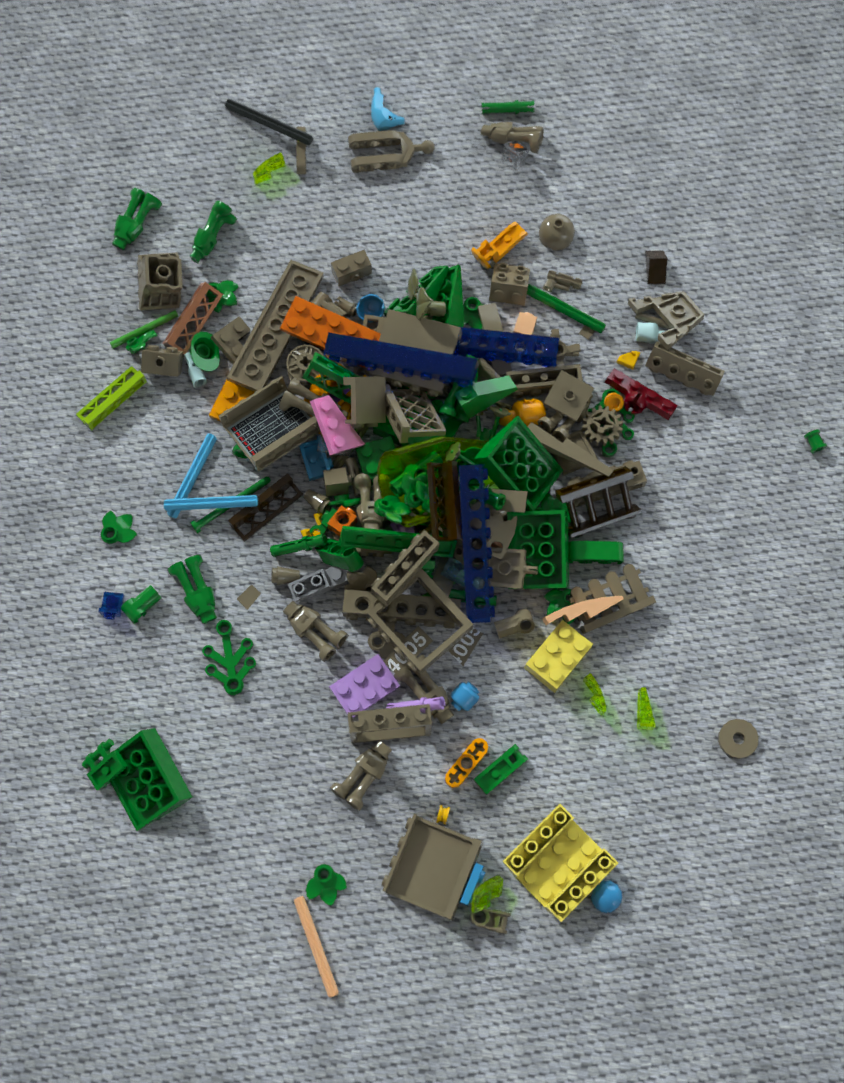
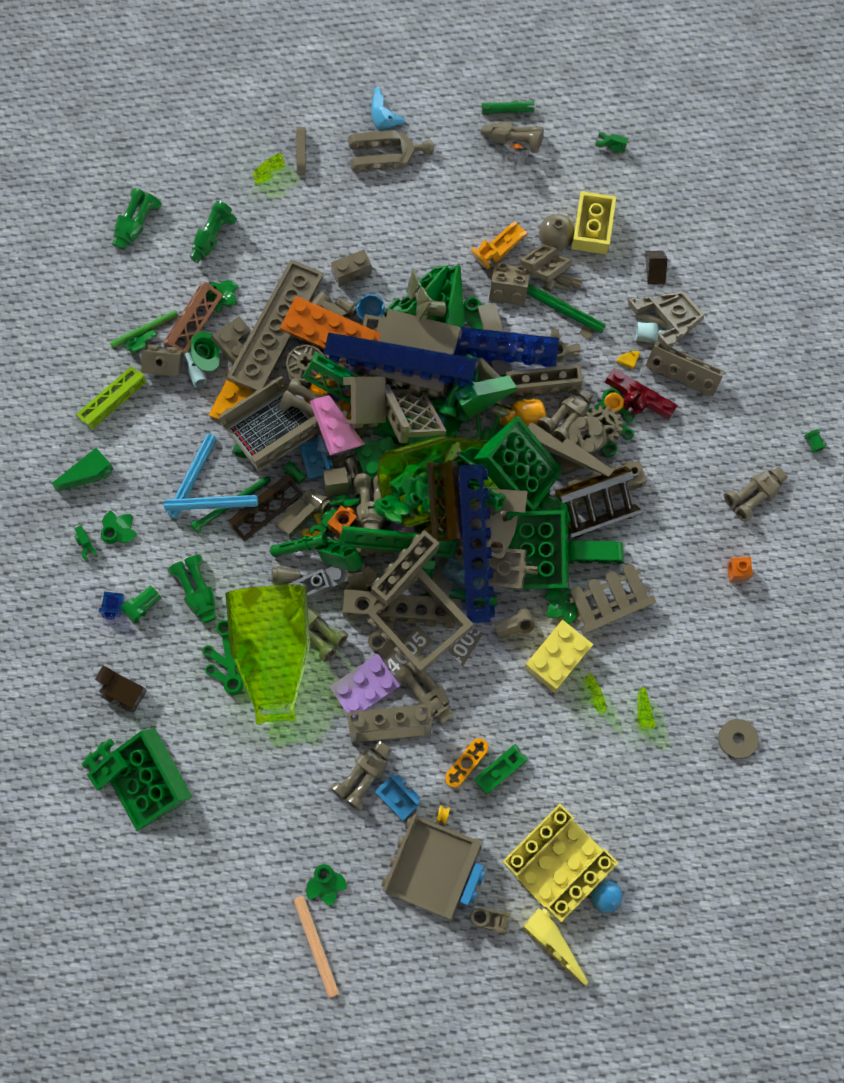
dark tan slope [137,252,183,311] -> none
pearl dark grey axle [225,99,314,145] -> none
lavender pin [386,697,445,713] -> none
dark azure head [450,681,479,711] -> none
clear neon green slope [471,875,503,913] -> none
light nougat brick [512,312,537,343] -> none
light nougat slope [542,596,624,625] -> none
dark tan plate [543,370,594,422] -> none
none -> green slope [51,448,114,492]
none -> green plate [74,525,98,562]
none -> dark brown hinge [94,665,147,712]
none -> clear neon green windscreen [225,584,311,725]
none -> dark tan panel [274,498,317,539]
none -> green pin [283,461,307,485]
none -> dark azure bracket [375,773,420,821]
none -> dark tan slope [520,244,572,282]
none -> light yellow wedge [521,908,588,986]
none -> dark tan plate [568,416,606,454]
none -> light yellow brick [571,191,616,255]
none -> green plate [595,132,628,153]
none -> dark tan piece [723,467,788,522]
none -> orange brick [727,557,753,582]

